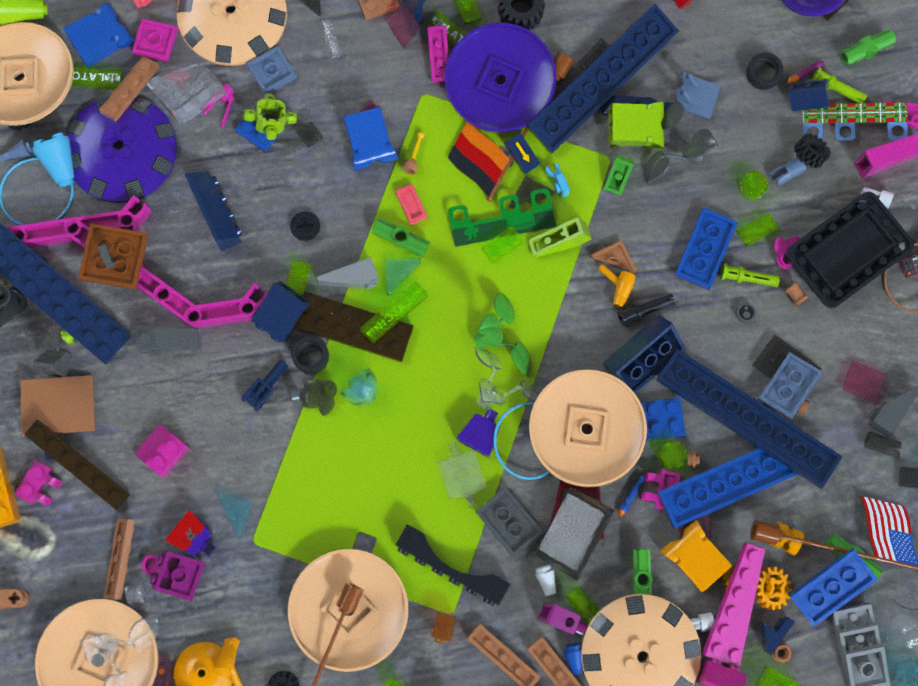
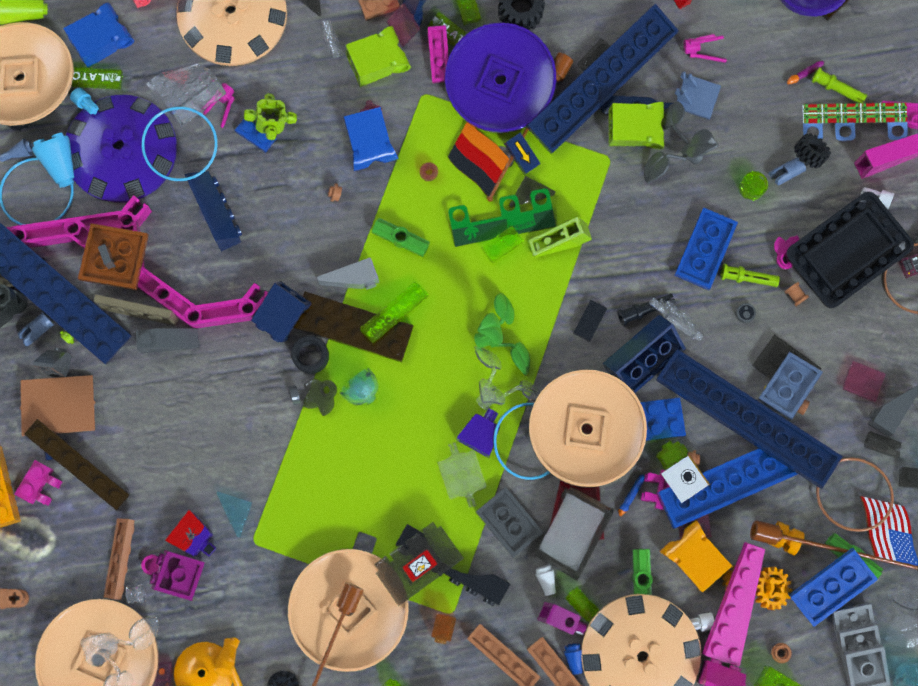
nougat plate [99,56,159,122] -> none
dark pink plate [132,18,178,63] -> none
dark pink slope [134,424,190,478] -> none
dark blue connector [241,360,288,412] -> none
sand blue tile [246,46,297,95] -> none
clear neon green plate [286,260,312,296] -> none
black gear [290,212,321,242] -> none
clear smoke plate [297,121,323,148] -> none
clear light blue tile [386,258,421,295] -> none
coral tile [395,184,428,226] -> none
nougat hinge [402,131,425,175] -> none
medium azure plate [545,163,570,198] -> none
nougat tile [590,240,637,273] -> none
light orange piece [598,264,636,309] -> none
bright green slope [604,155,635,196] -> none
clear neon green plate [736,212,779,247] -> none
black tyre [746,52,783,90] -> none
dark blue slope [759,617,795,654] -> none
dark blue panel [788,79,829,111] -> none
bright green piece [840,29,896,66] -> none
none -> sand blue hinge [17,312,54,346]
none -> medium azure piece [70,88,99,115]
none -> dark tan tile [94,294,178,326]
none -> medium azure piece [142,107,217,181]
none -> nougat plate [328,183,342,202]
none -> lime piece [346,26,411,87]
none -> clear smoke hinge [374,522,464,606]
none -> plate [420,162,438,181]
none -> black tile [573,300,607,342]
none -> clear plate [649,298,704,341]
none -> white sticker [661,455,710,503]
none -> dark pink plant [684,34,727,62]
none -> nougat piece [816,458,894,532]

